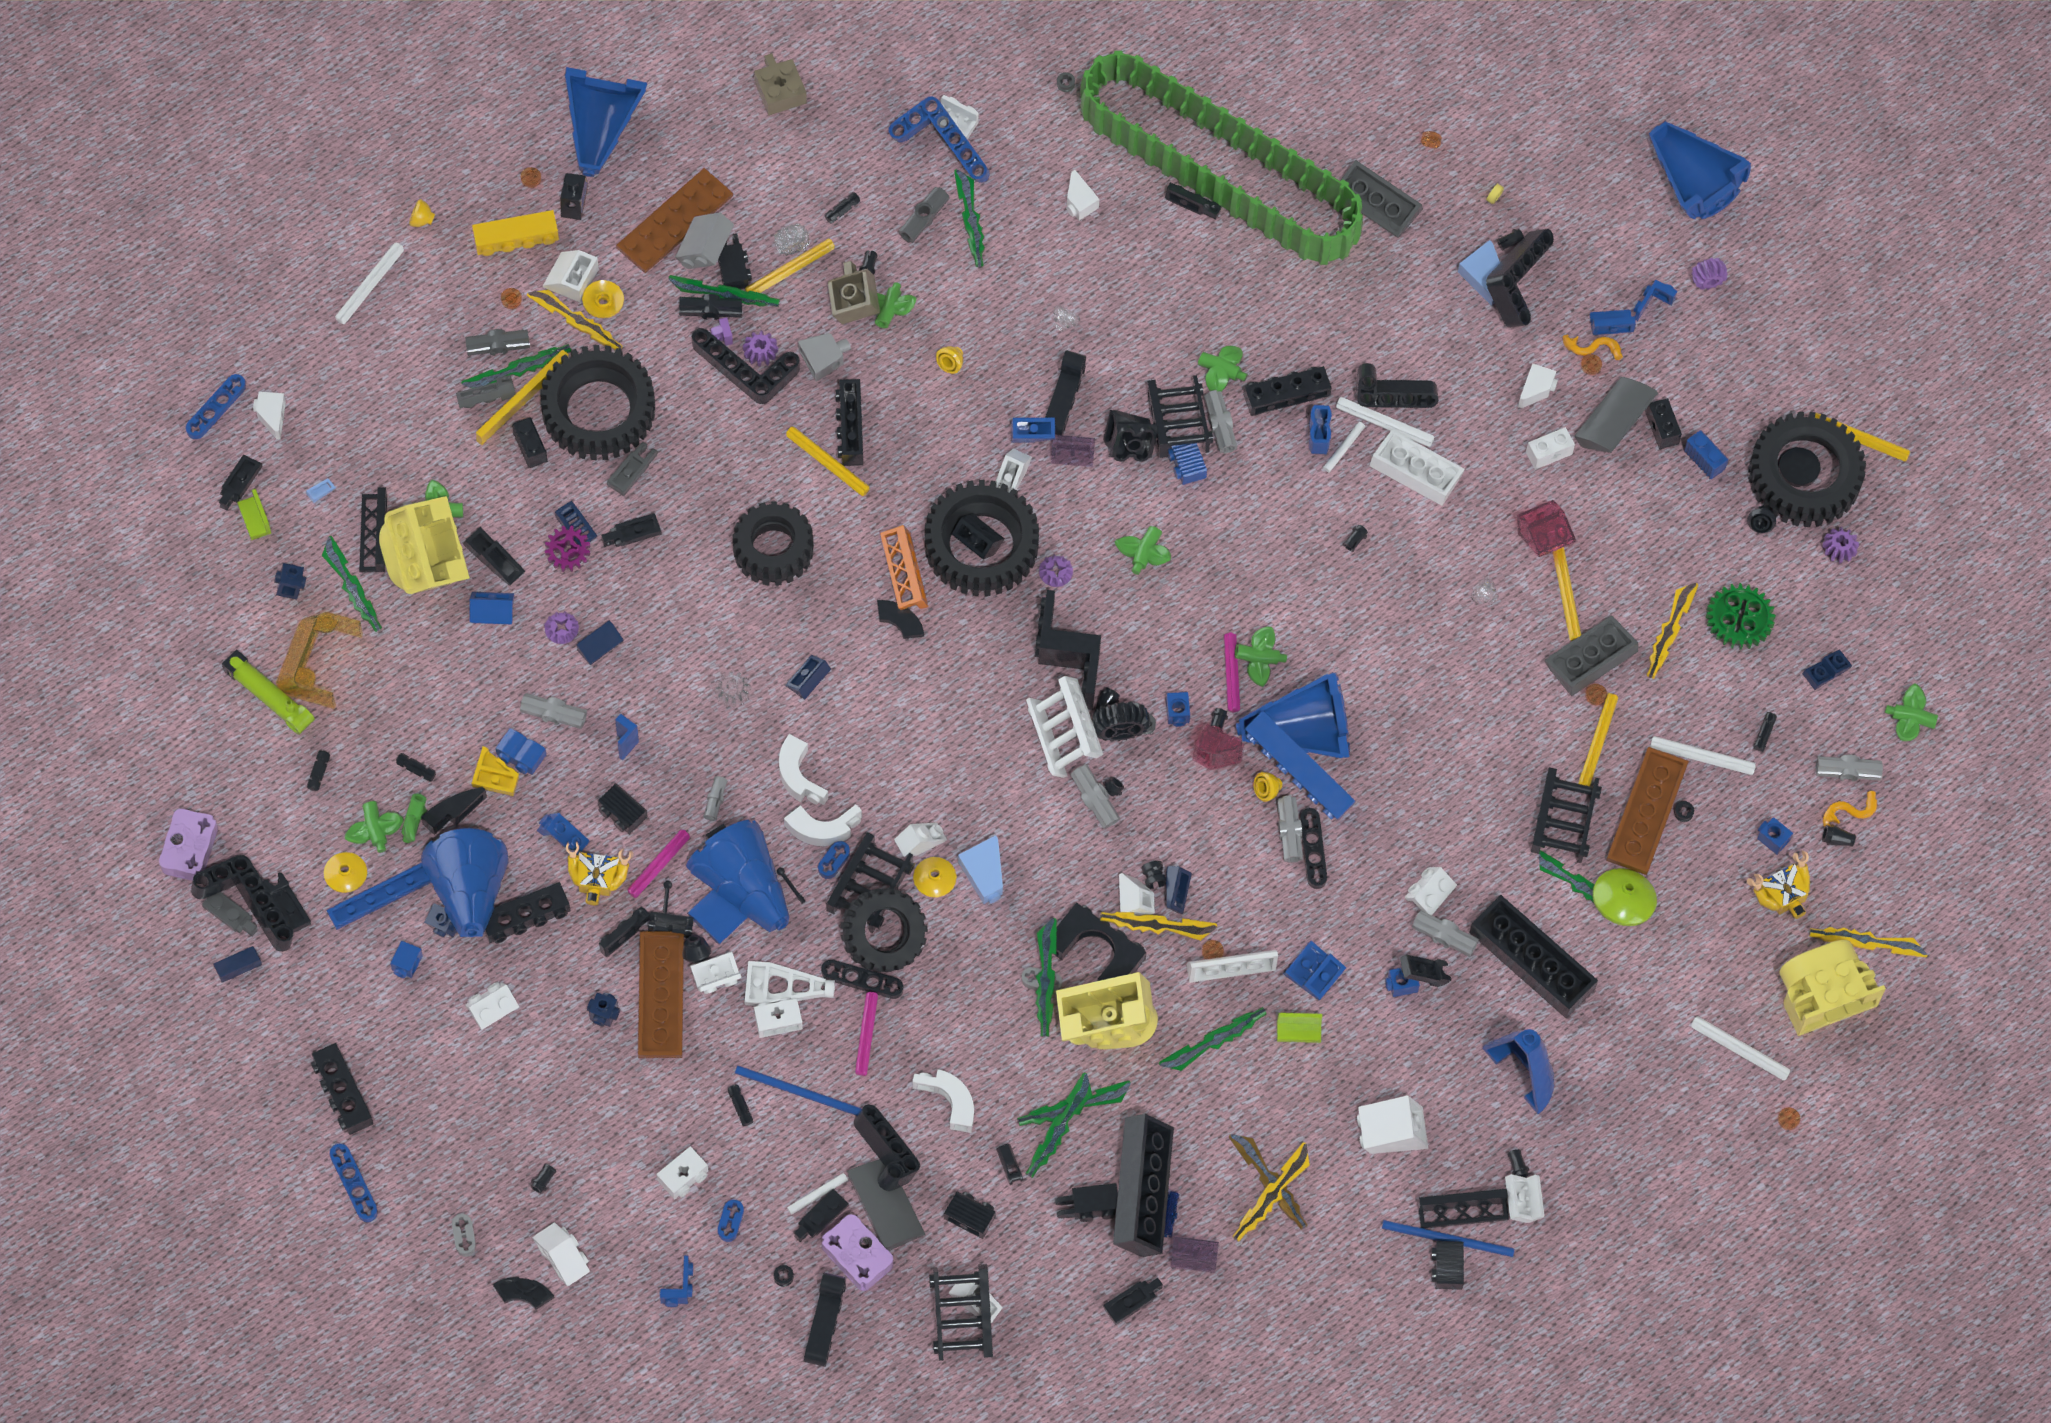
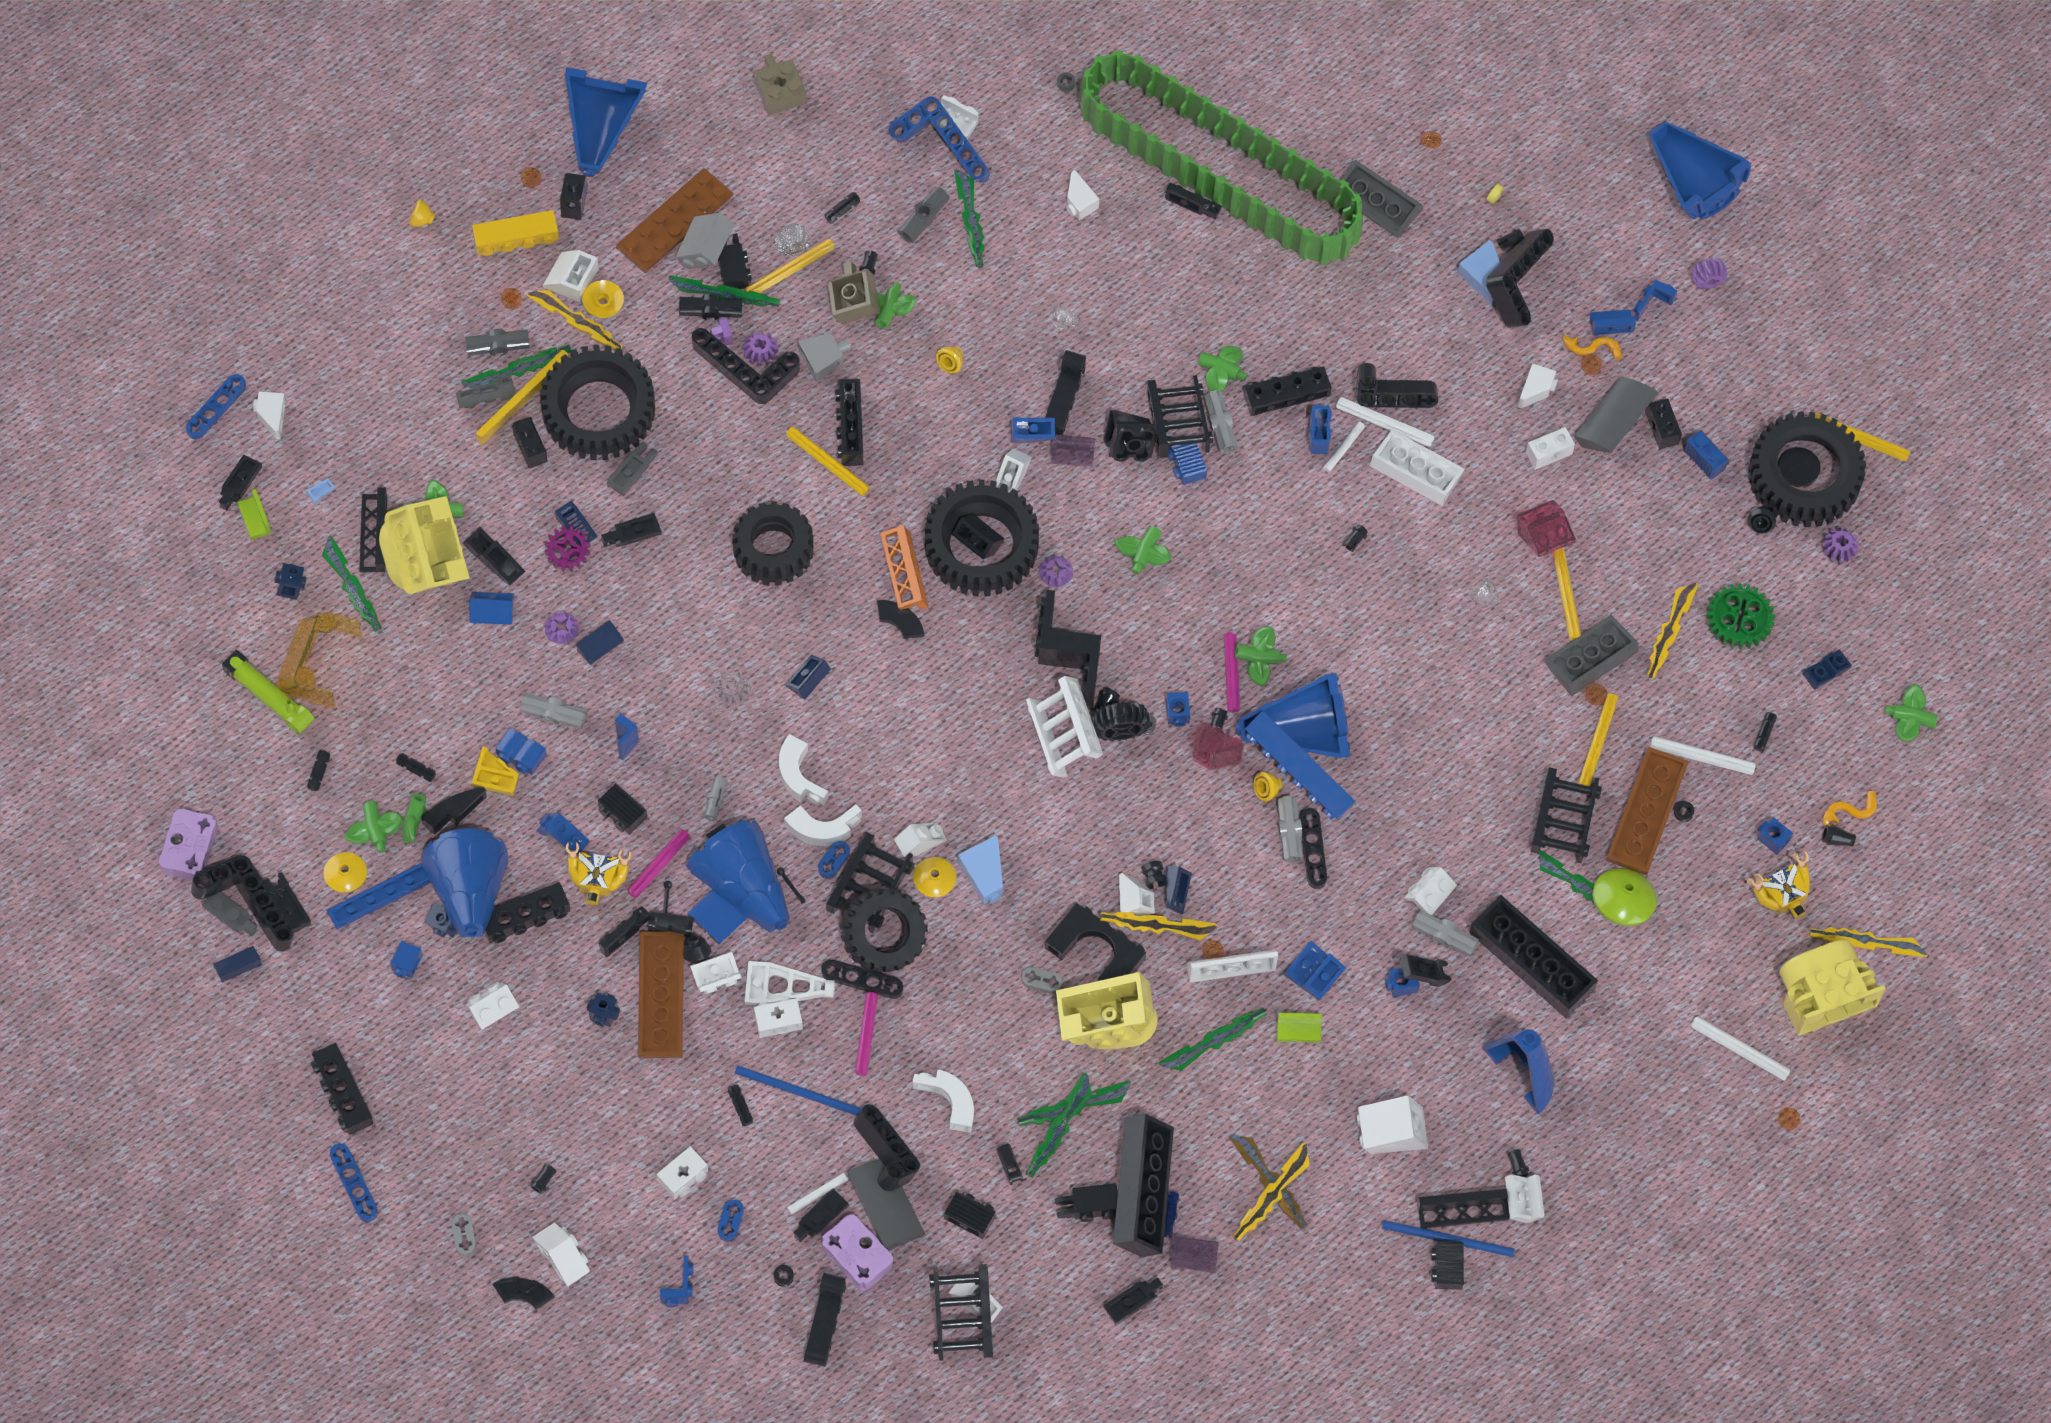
white axle [335,242,404,324] -> none
green sword [1035,918,1057,1037] -> none
light grey piece [1070,764,1120,829] -> none
black plate [1104,777,1124,797] -> none
light grey piece [1816,755,1883,782] -> none

